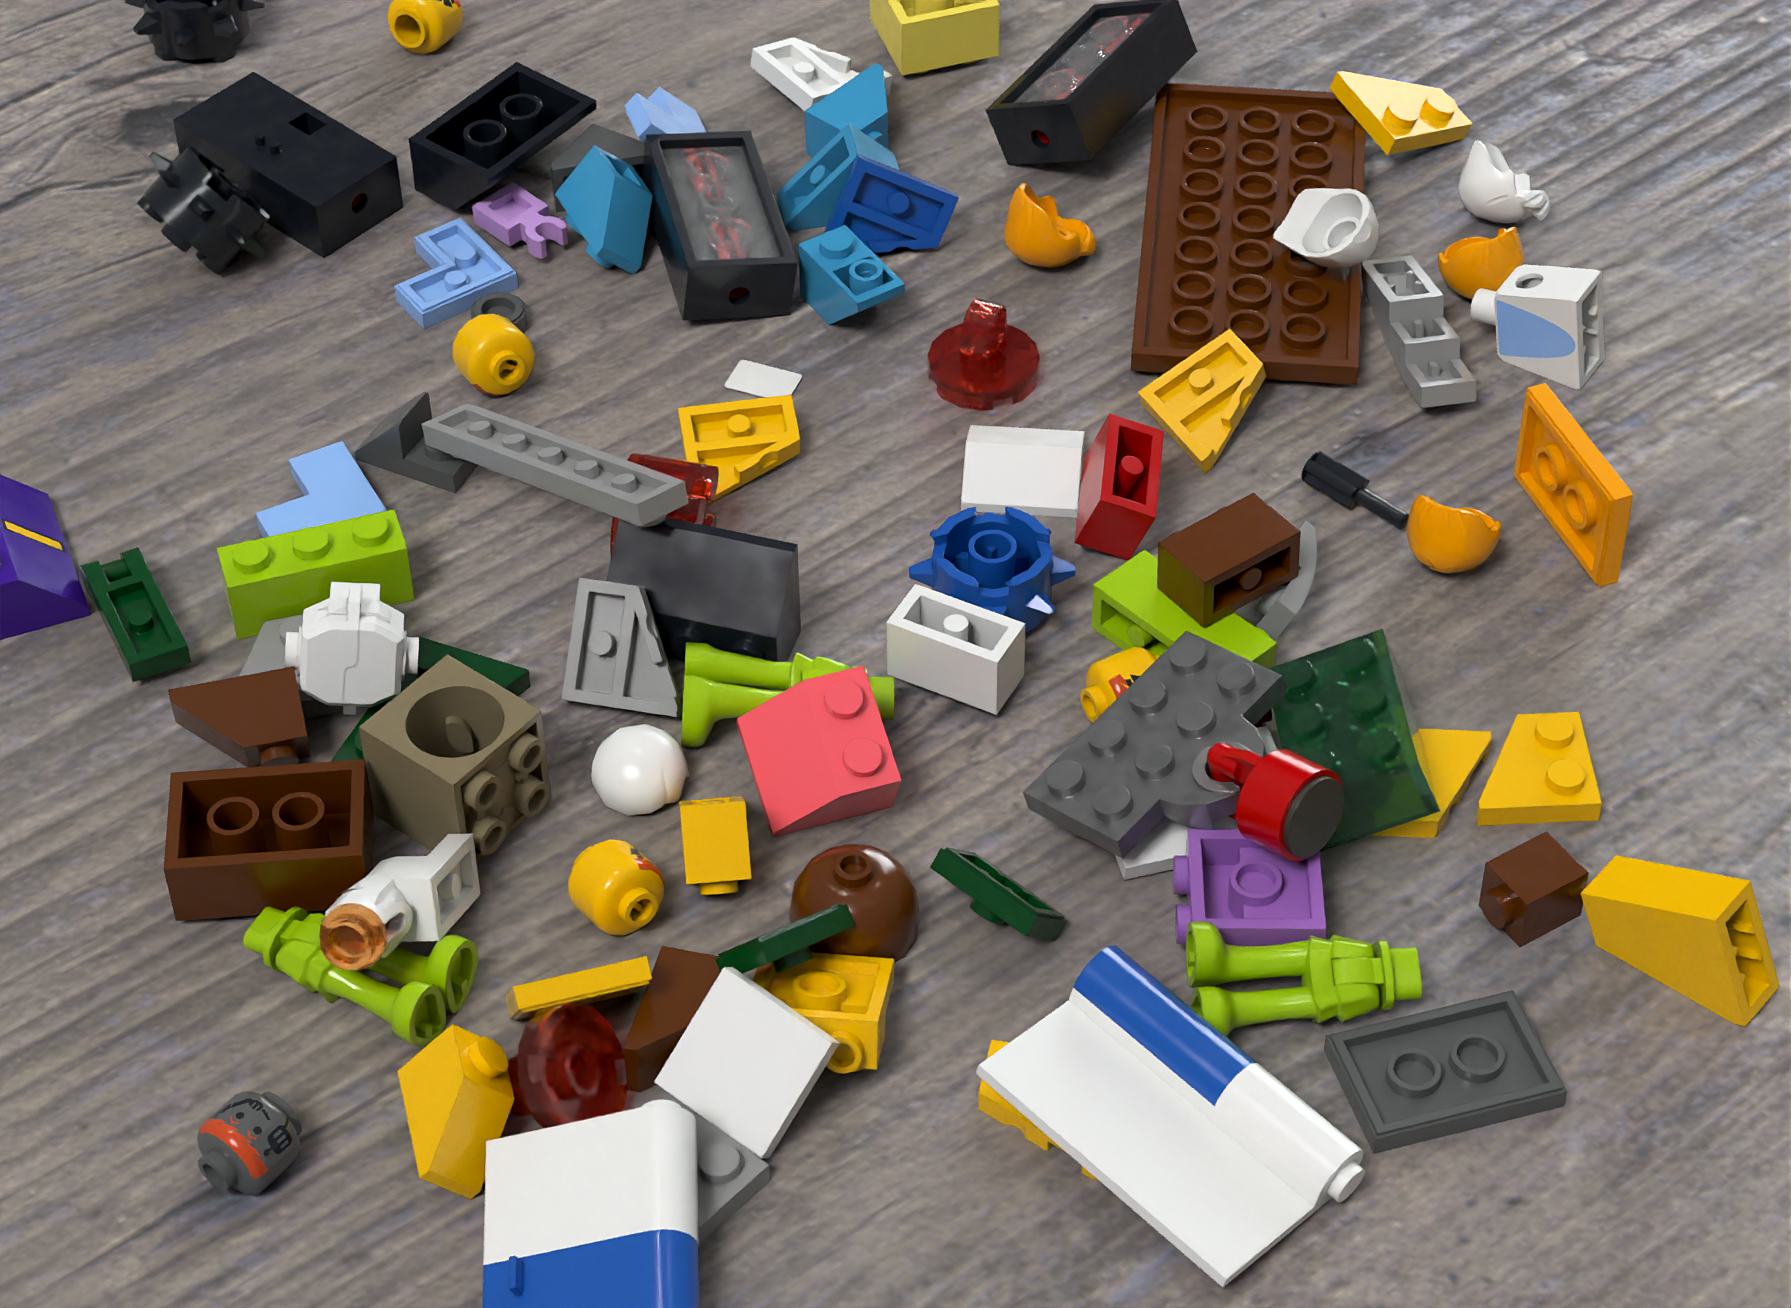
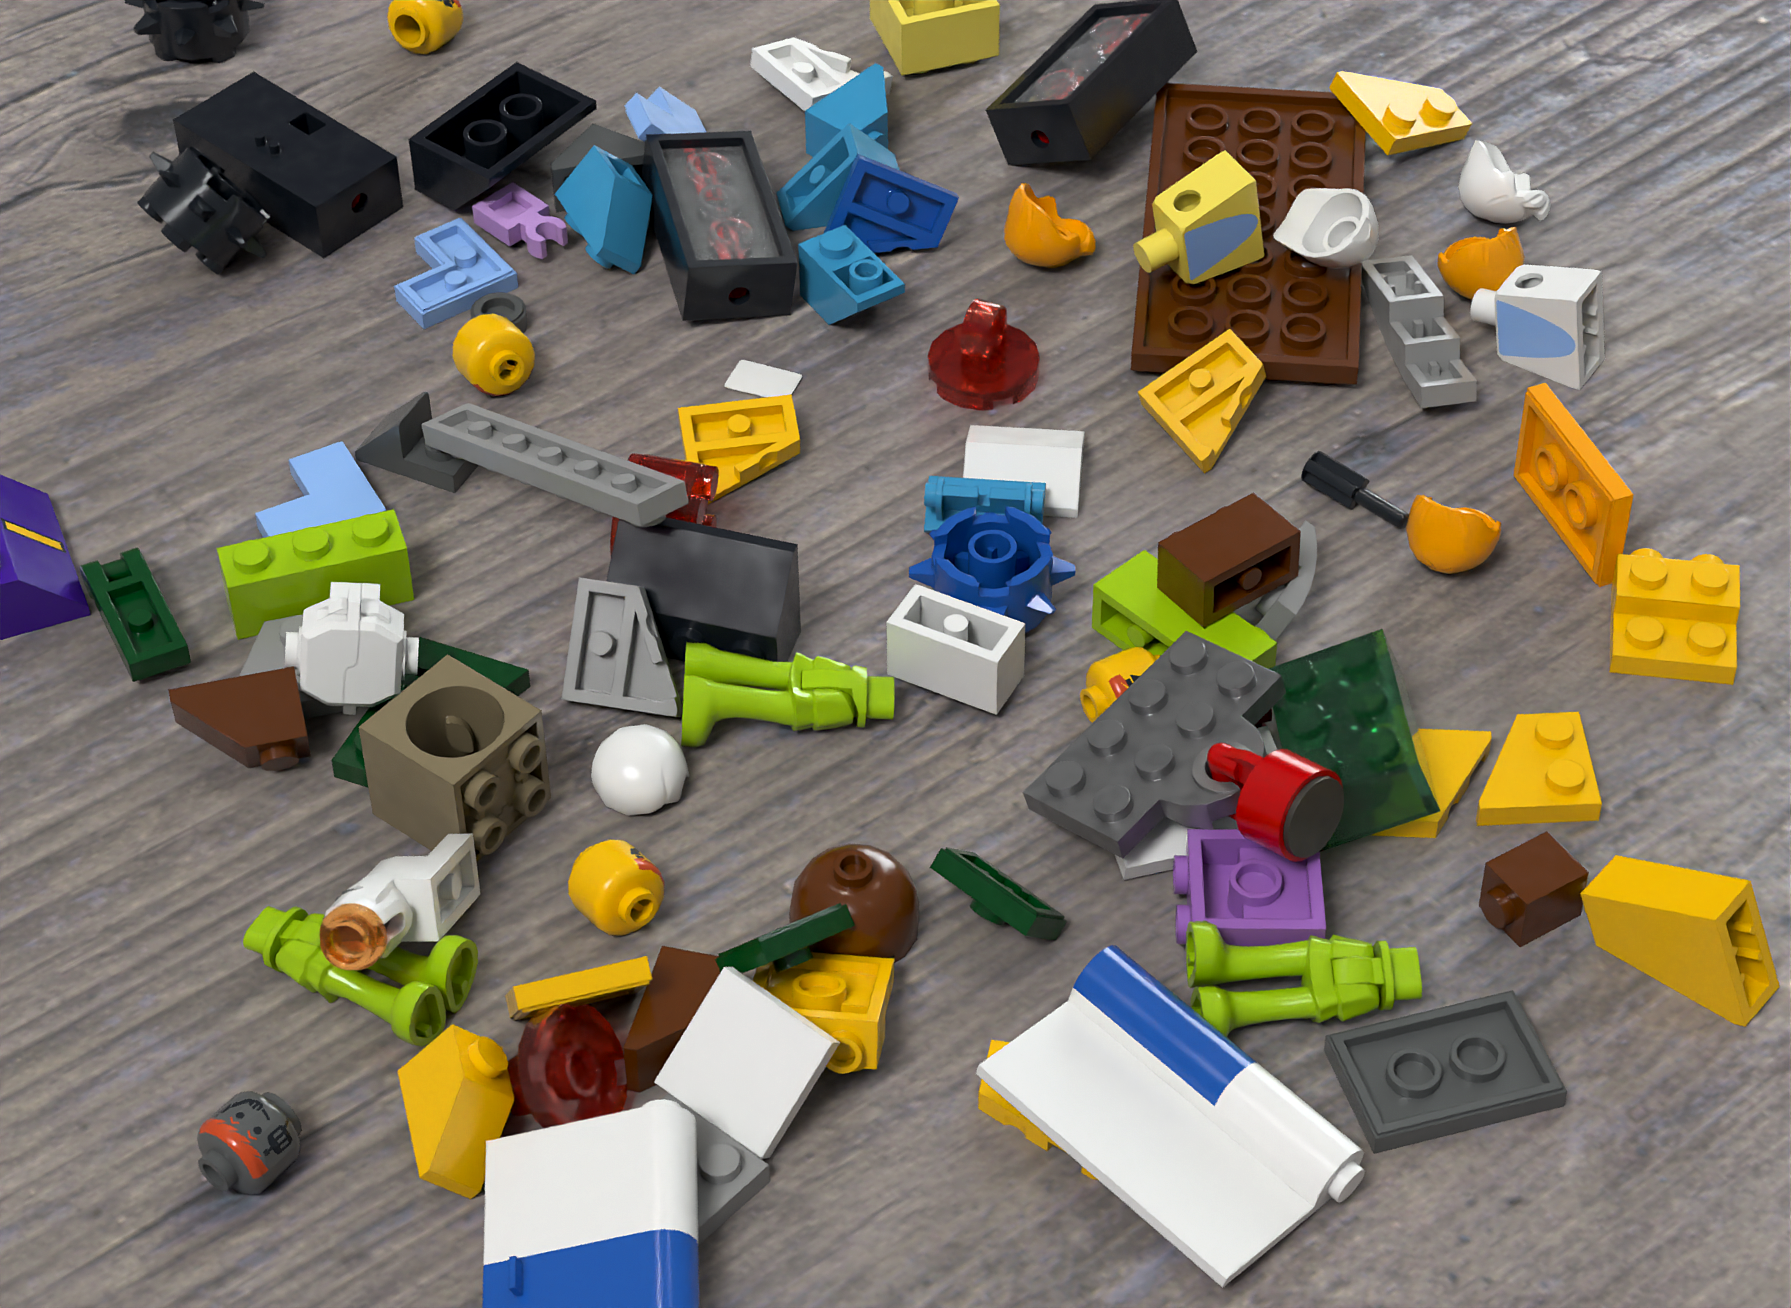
reddish brown brick [164,759,374,921] -> none
yellow slope [679,796,751,895] -> none
coral slope [736,665,902,838] -> none
red brick [1074,413,1164,560] -> none
none -> dark azure hinge [924,476,1046,533]
none -> light yellow torso [1133,151,1265,284]
none -> yellow plate [1609,548,1740,685]

